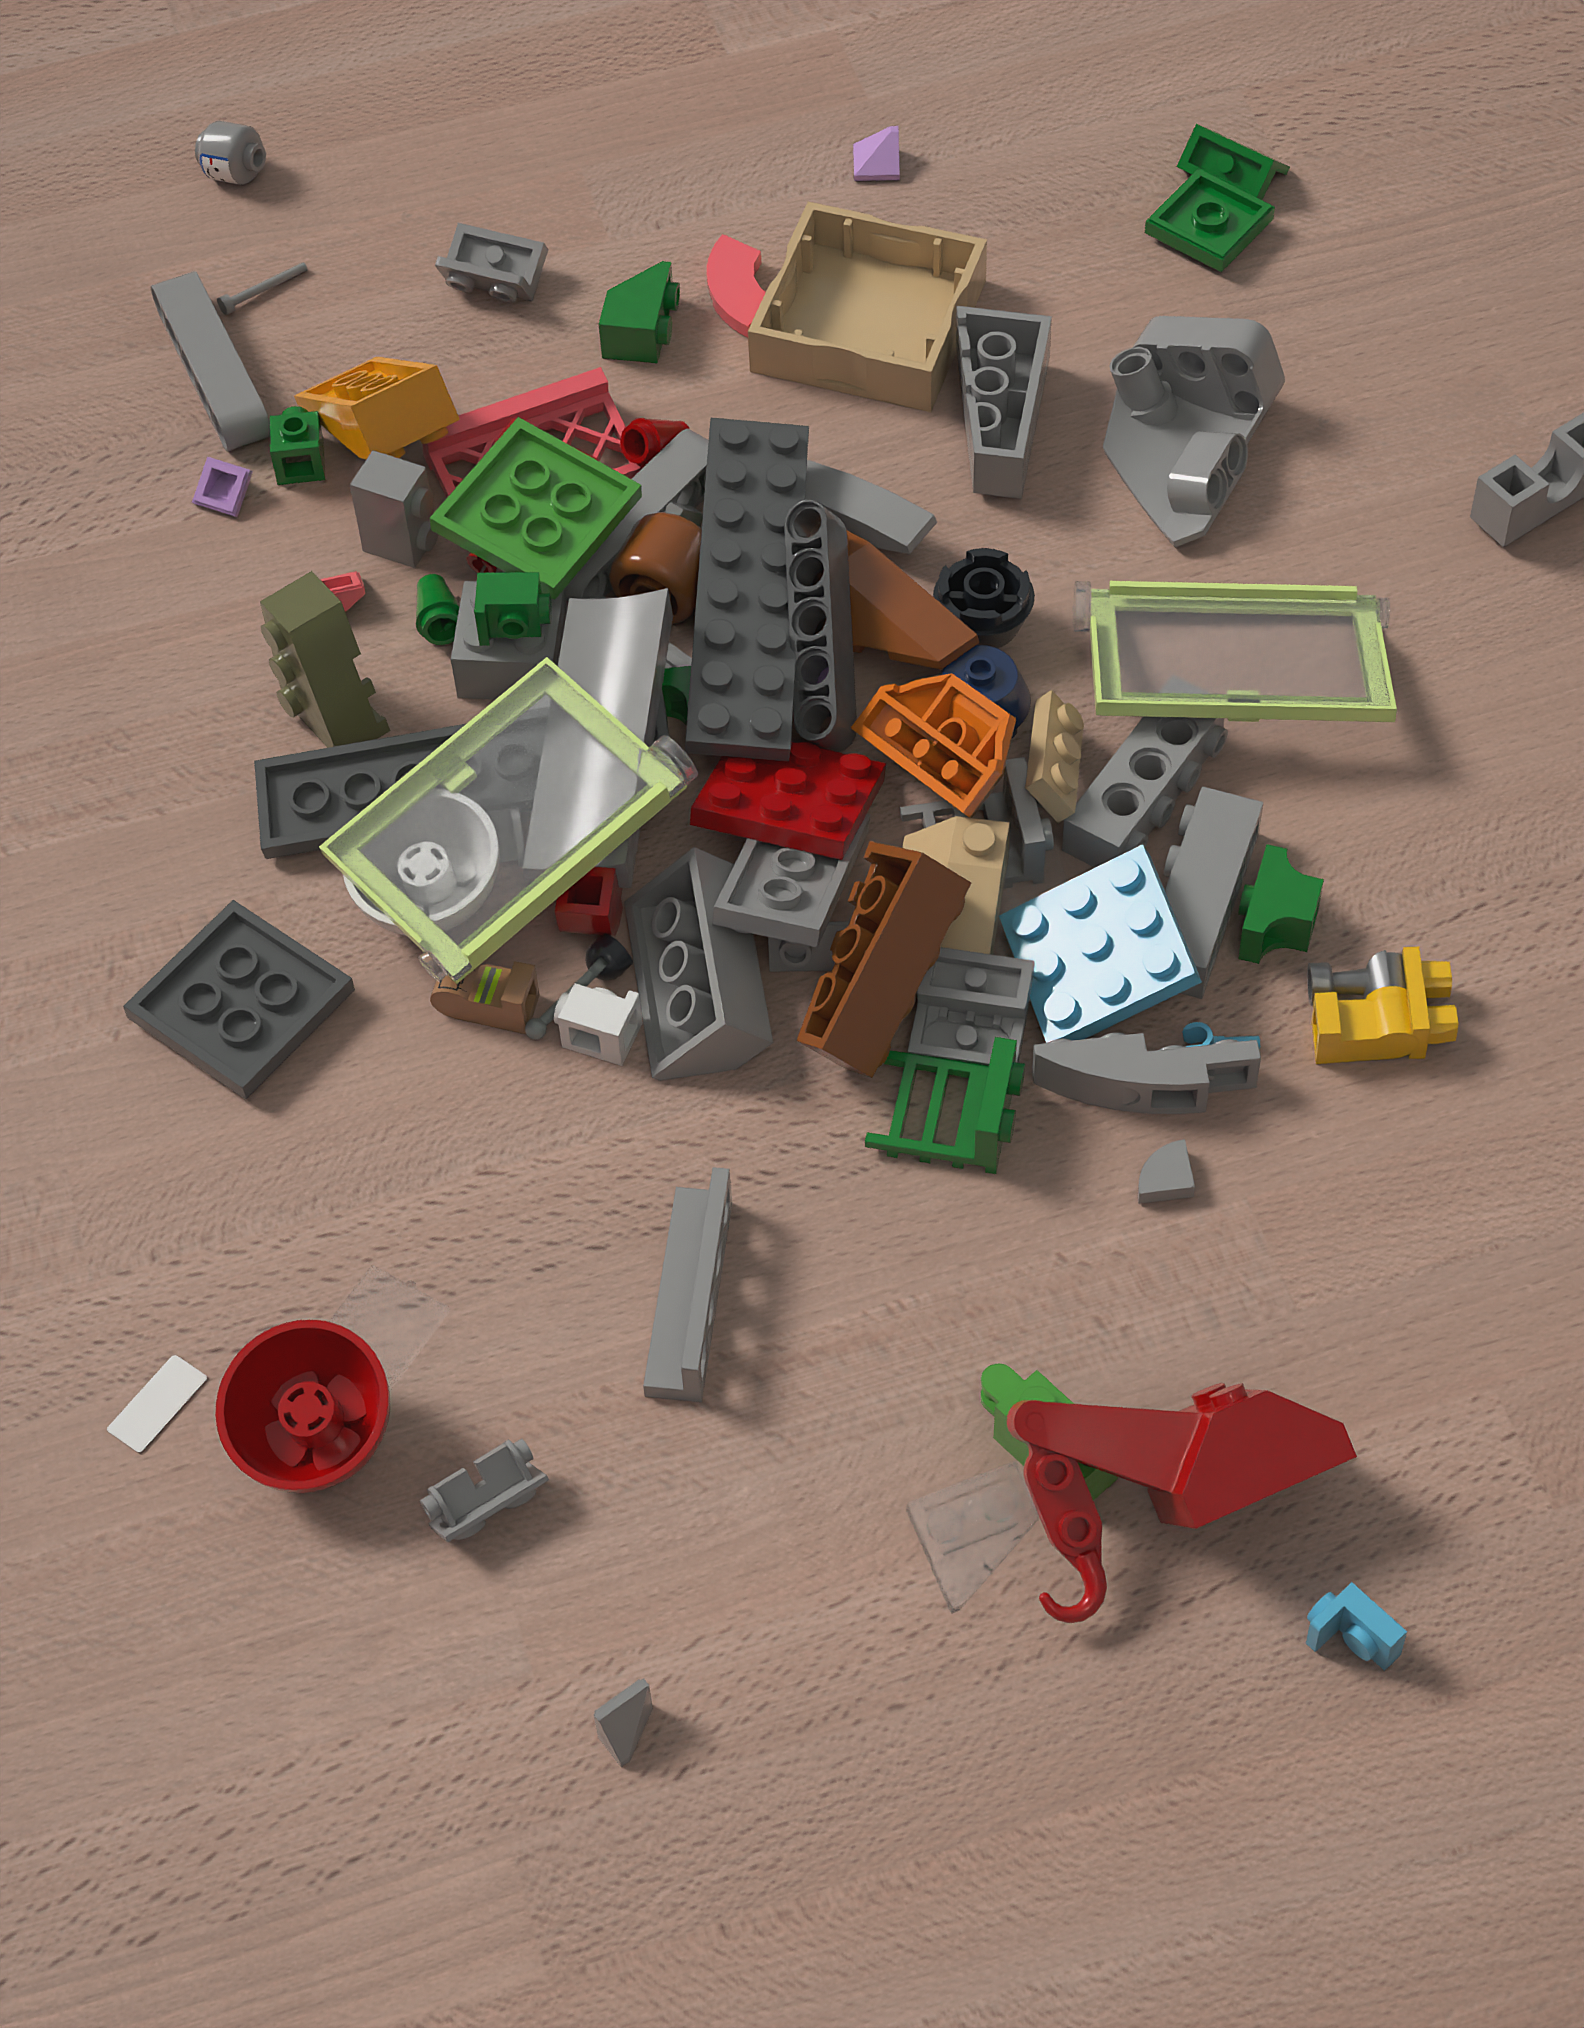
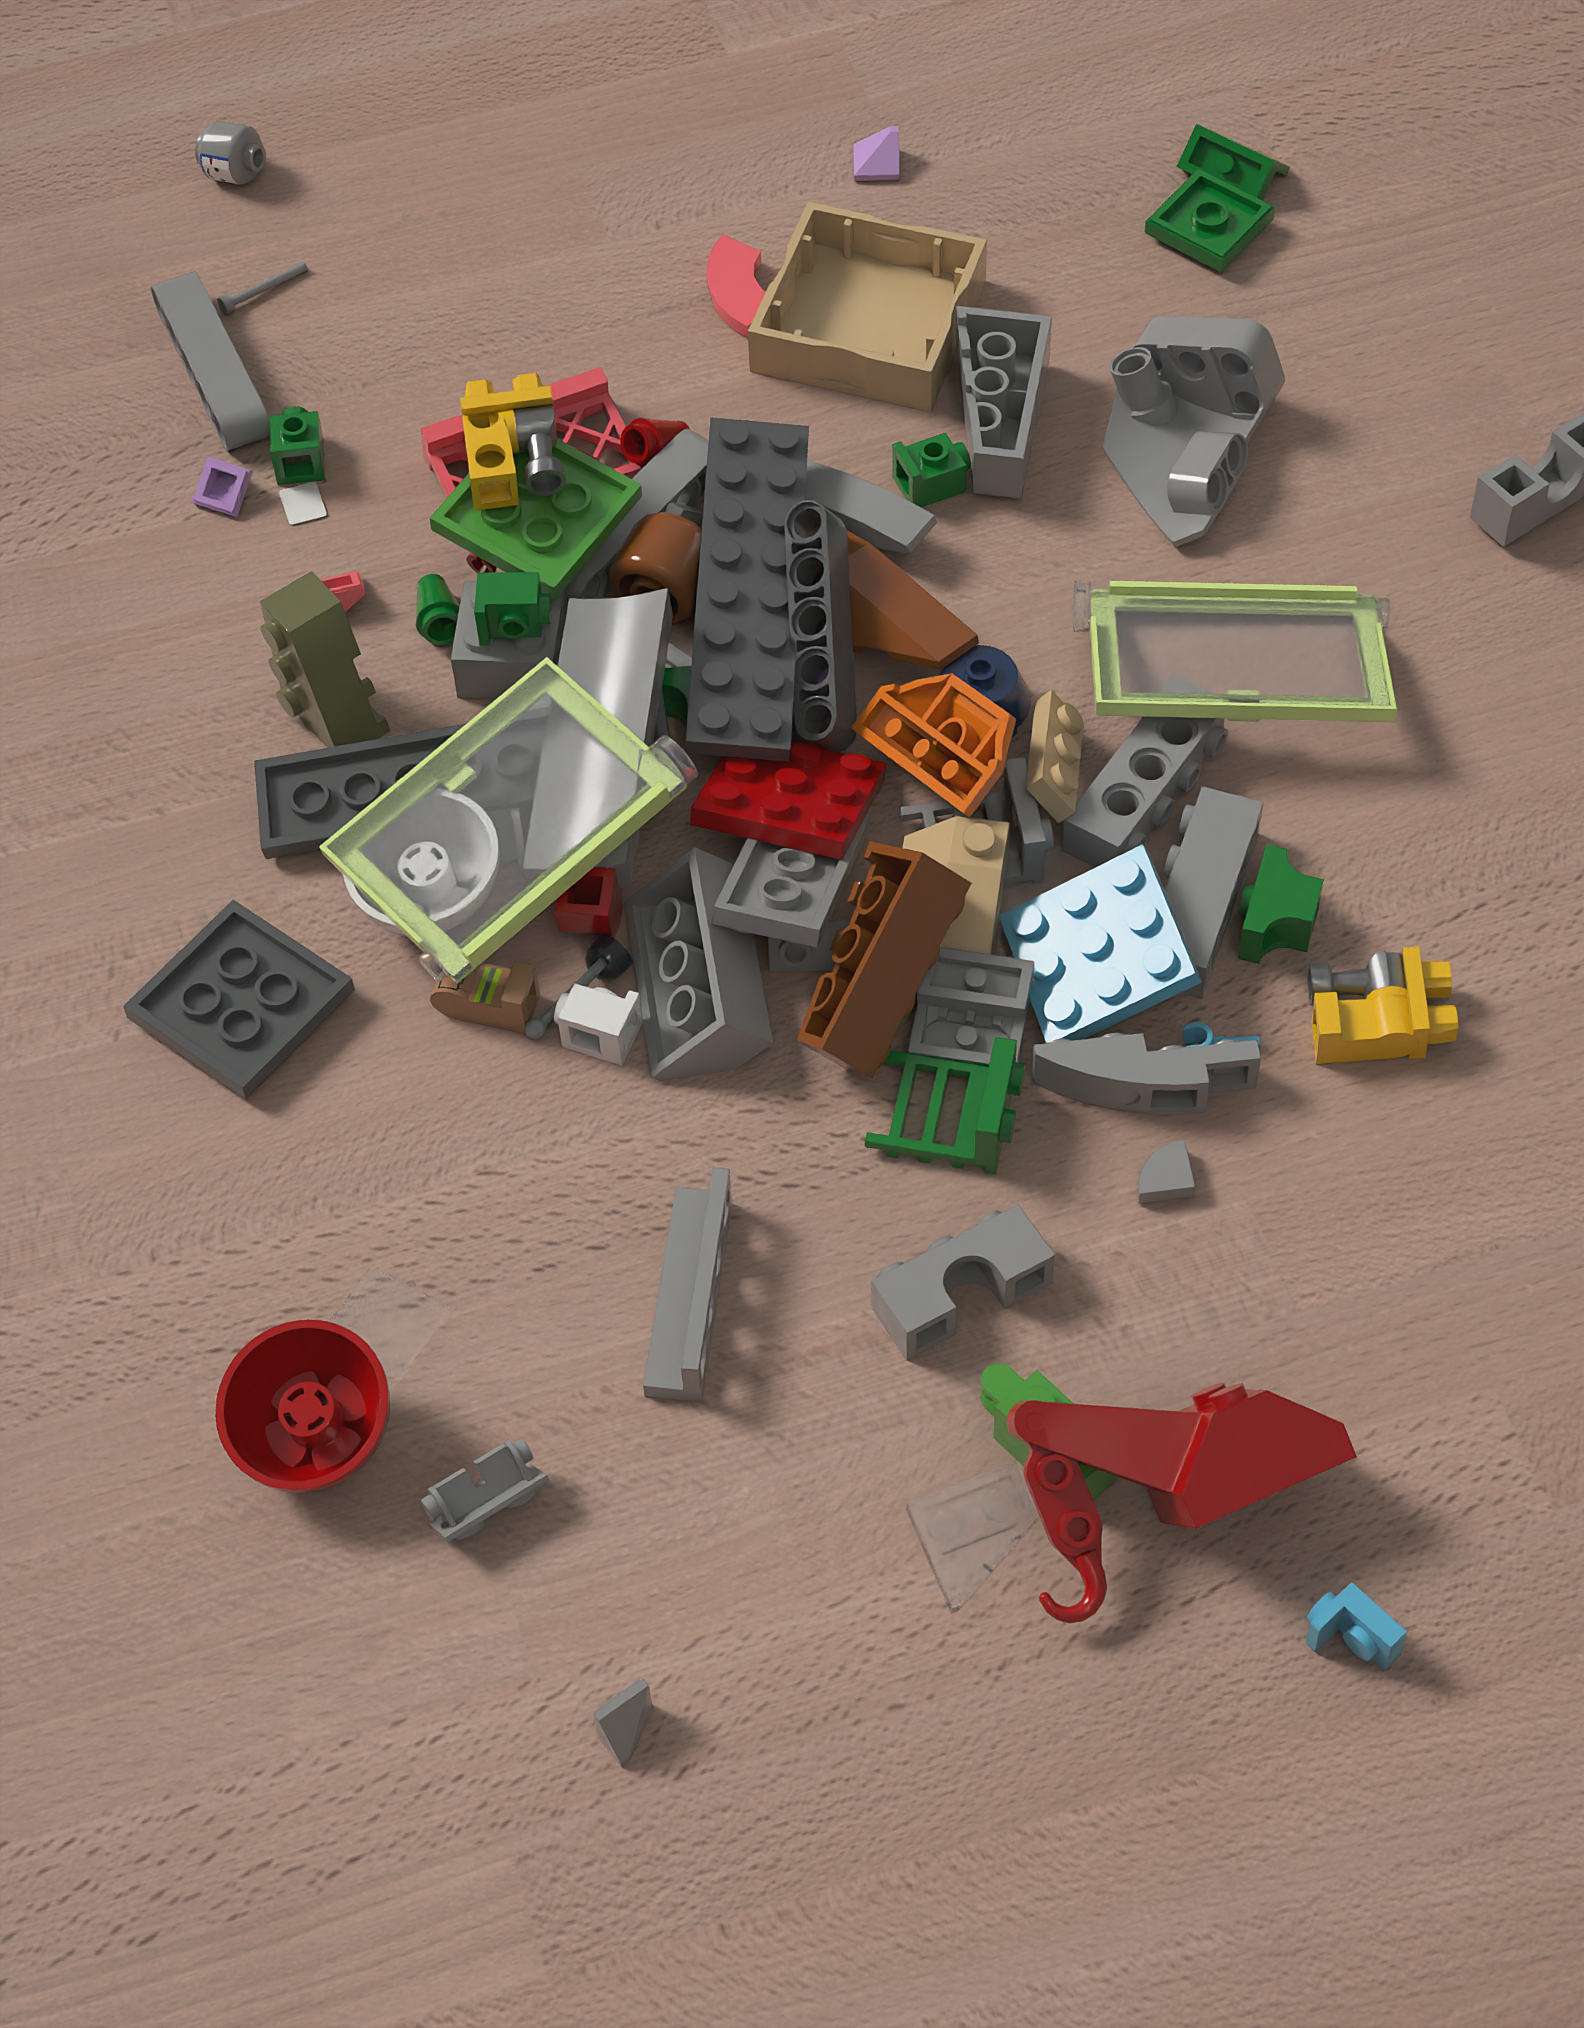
white sticker [107,1355,207,1452] -> none
light orange slope [294,357,460,459] -> none
light grey brick [350,450,439,568] -> none
light grey bracket [435,223,549,303] -> none
green slope [598,261,680,364] -> none
black cone [933,548,1035,649] -> none
none -> white sticker [279,482,327,525]
none -> yellow hips [460,373,566,511]
none -> light grey arch [871,1204,1055,1360]
none -> green brick [892,432,971,508]

